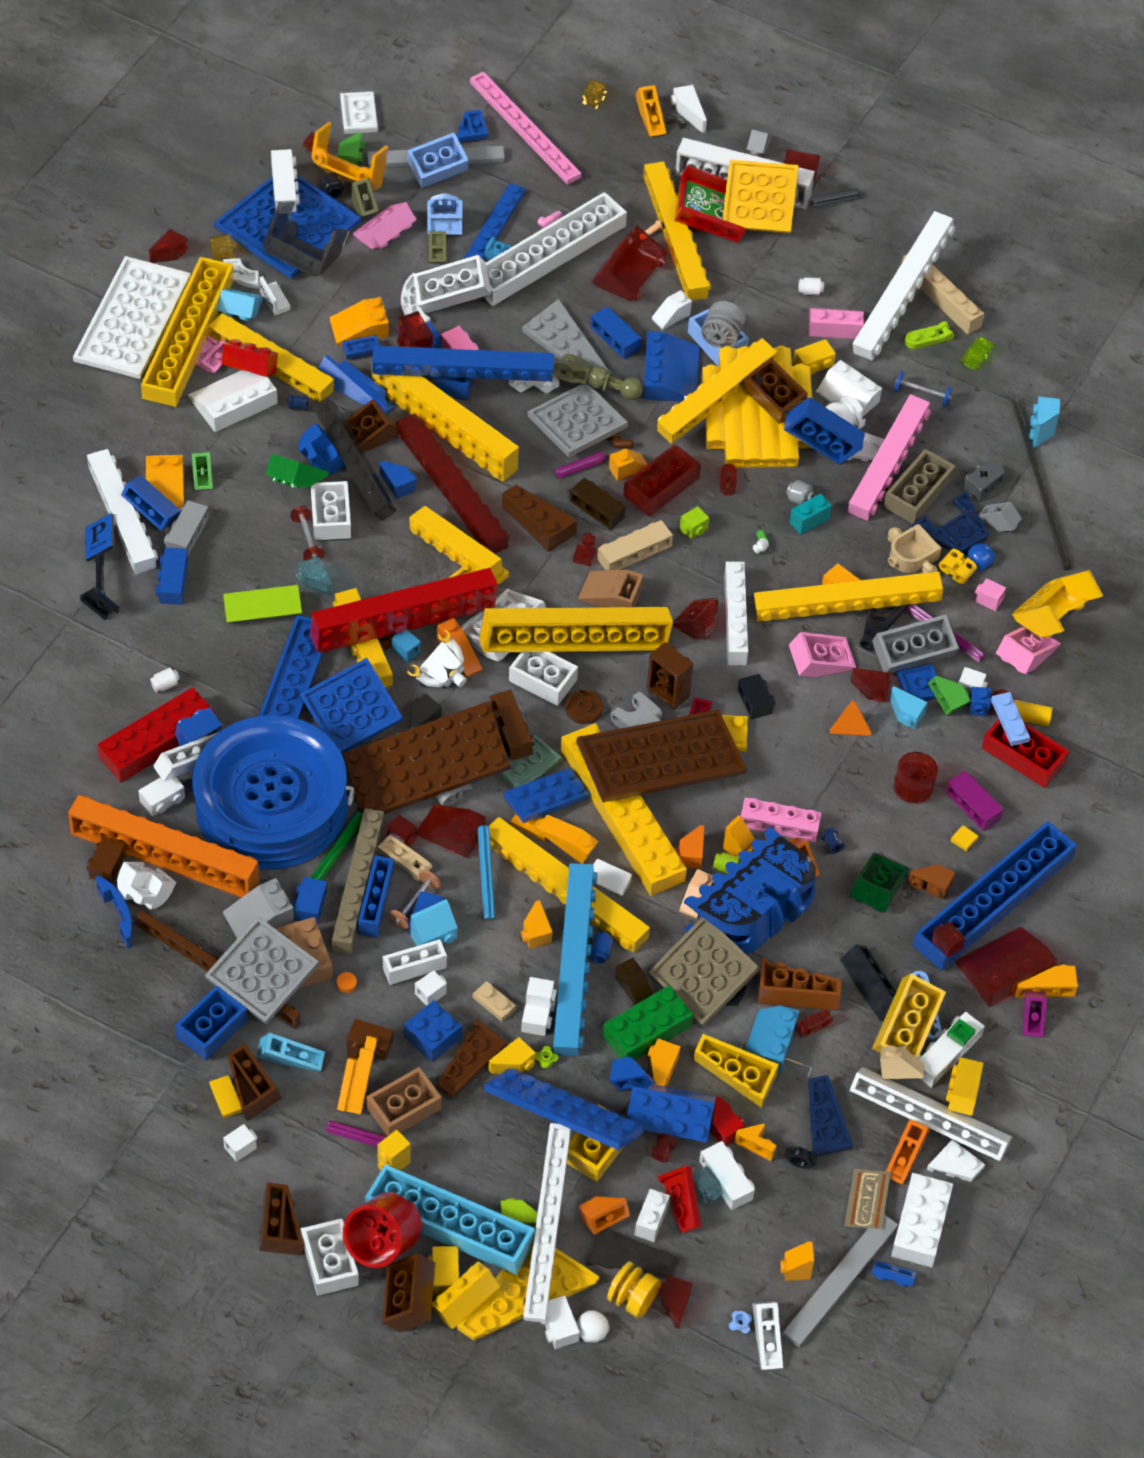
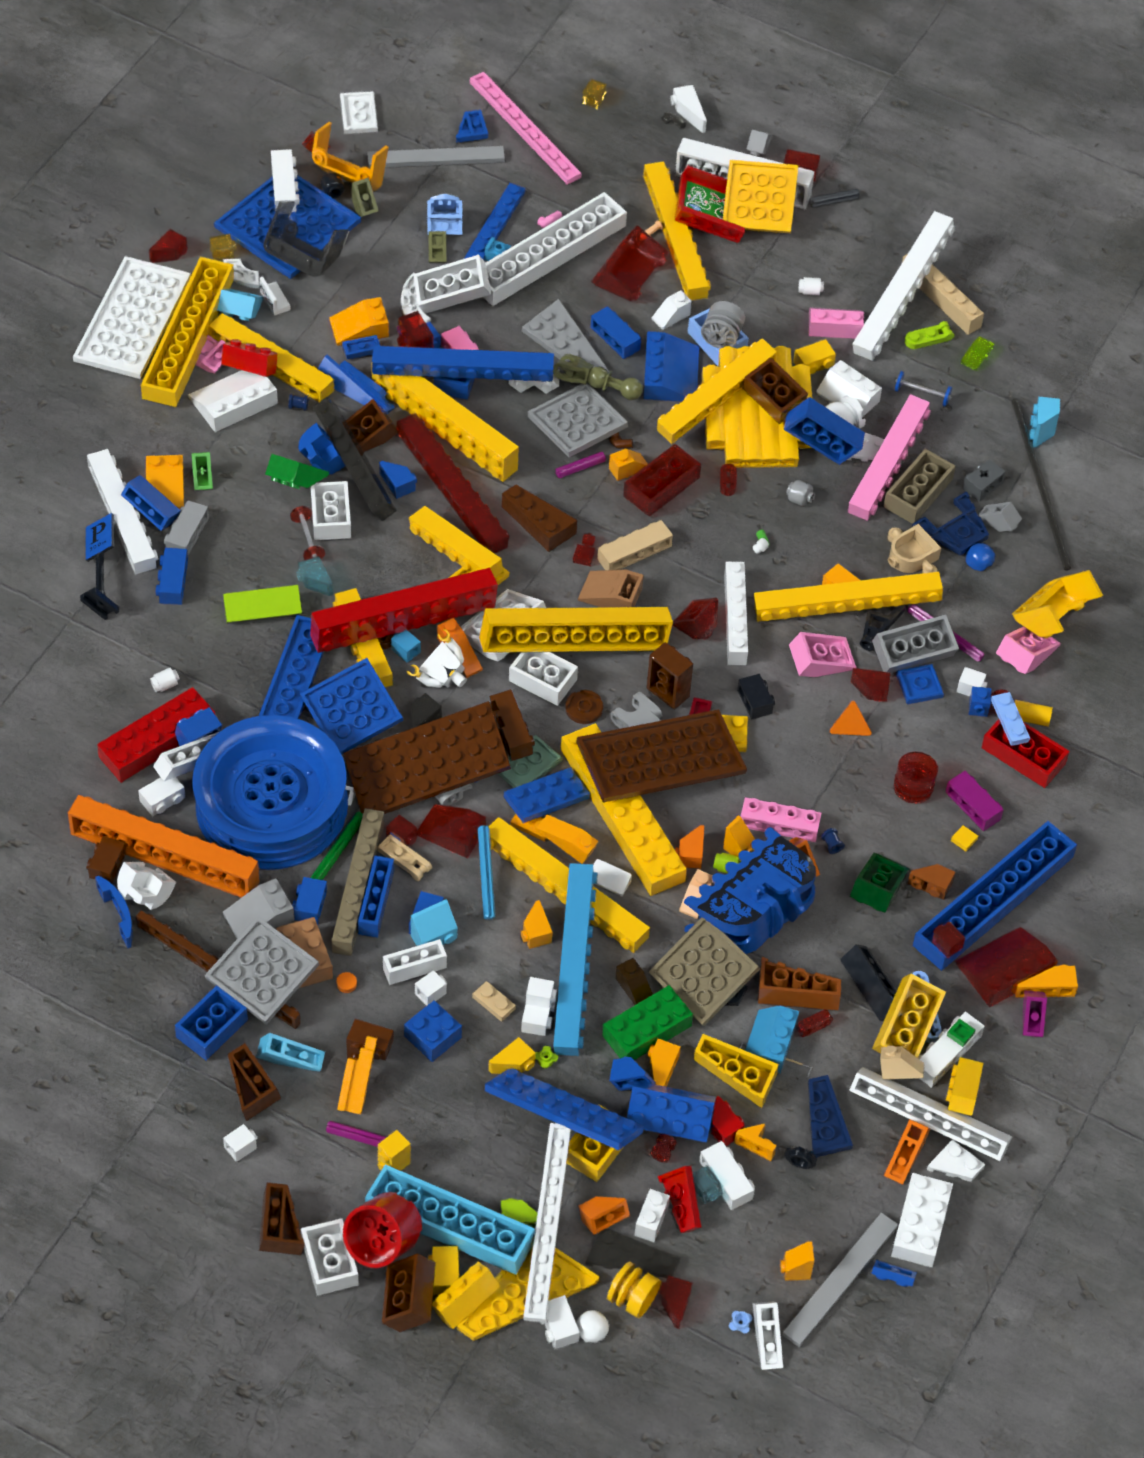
yellow tile [209,1075,242,1119] -> none
bright green slope [337,132,365,166] -> none
bright pink slope [353,202,417,249] -> none
medium nougat brick [367,1067,442,1137] -> none
nougat axle [388,870,441,929] -> none
light blue brick [407,133,469,188] -> none
reddish brown wing [437,1019,507,1099] -> none
dark brown brick [569,477,626,530] -> none
blue brick [591,932,613,963] -> none
light orange slope [635,85,666,137] -> none
lime brick [680,506,709,539] -> none
teal brick [790,493,832,535] -> none
dark tan sticker [844,1169,891,1230] -> none
medium azure slope [890,686,927,729] -> none
bright green slope [928,676,971,716] -> none
yellow piece [939,549,977,584] -> none
bright pink brick [975,578,1006,611] -> none

